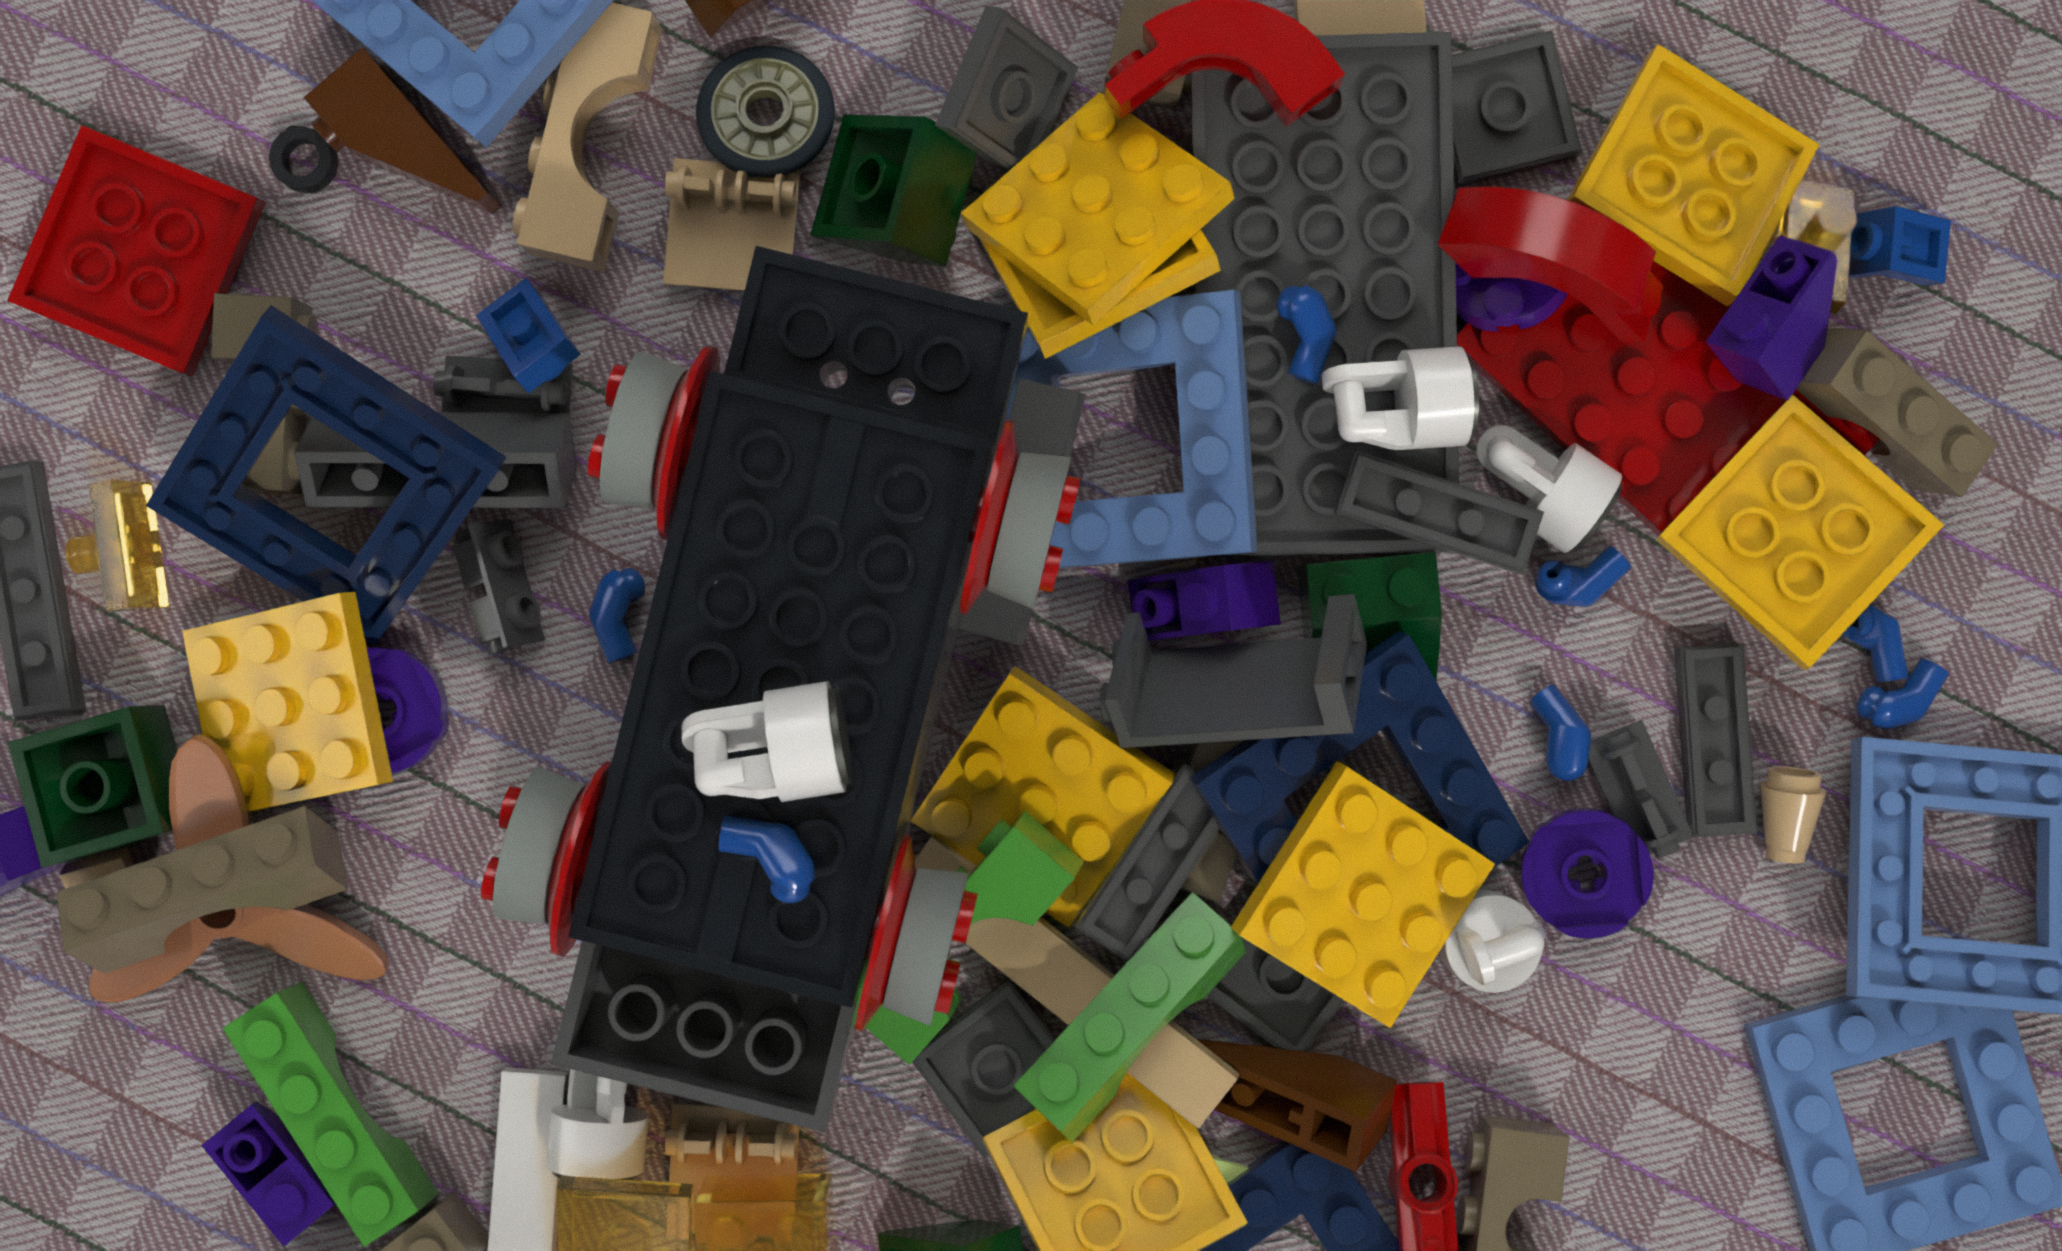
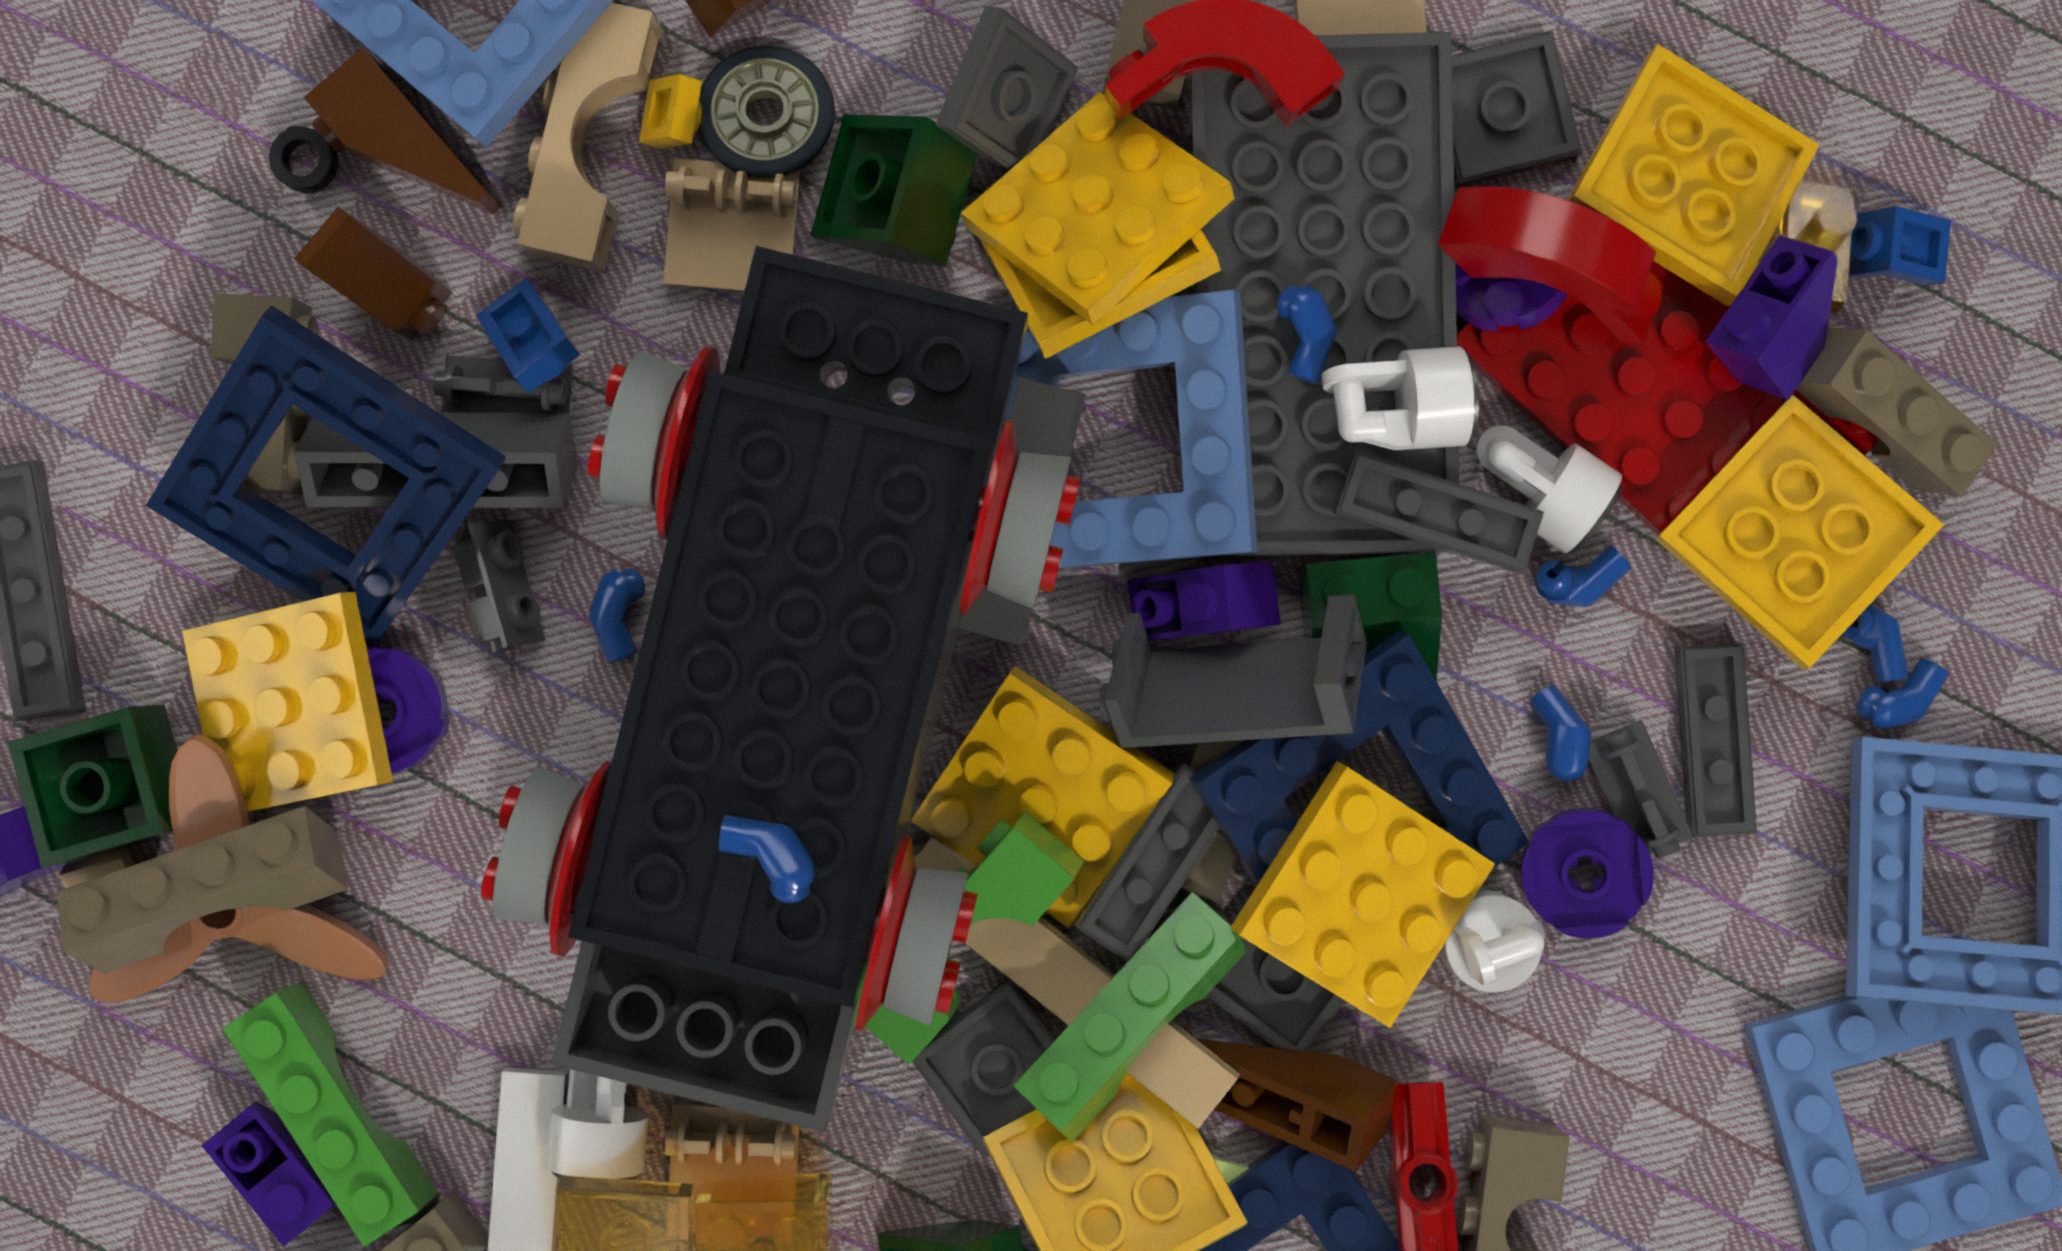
red plate [7,125,266,377] -> none
clear yellow tile [65,480,169,612] -> none
white piece [681,681,852,802] -> none
tan cone [1760,766,1827,864] -> none
none -> reddish brown slope [294,207,453,340]
none -> yellow plate [639,74,702,149]

